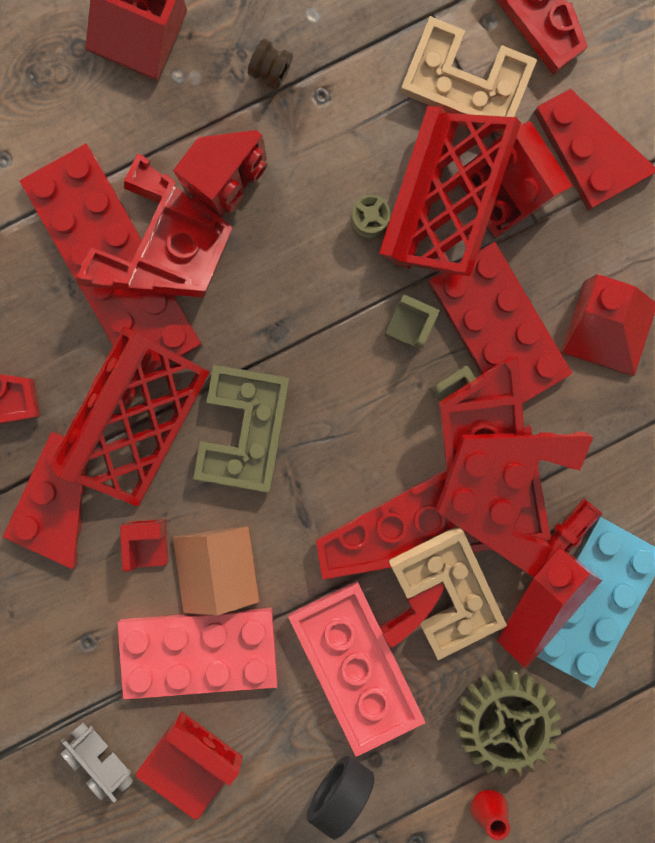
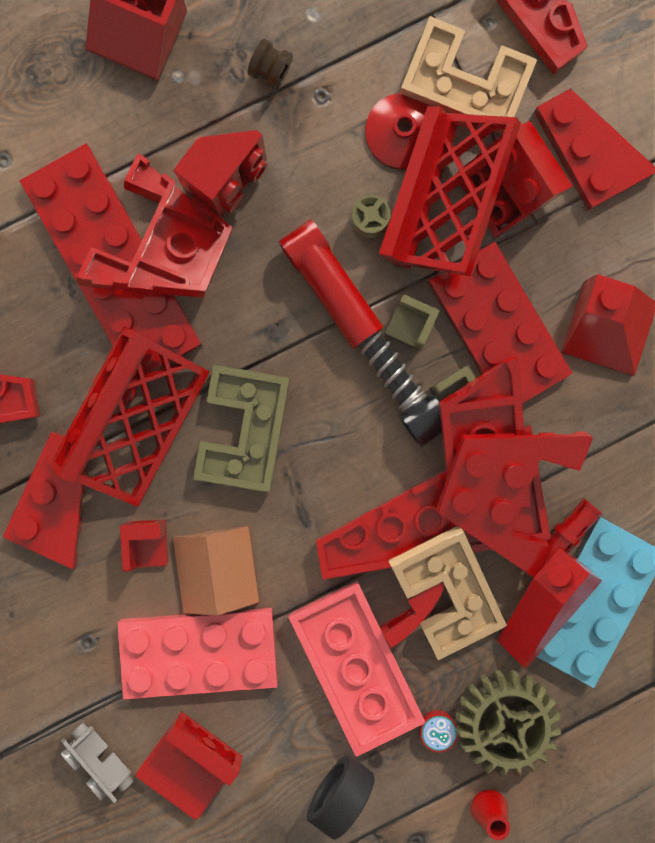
none -> piece [278,219,442,447]
none -> red dish [365,93,430,170]
none -> tile [419,710,458,753]

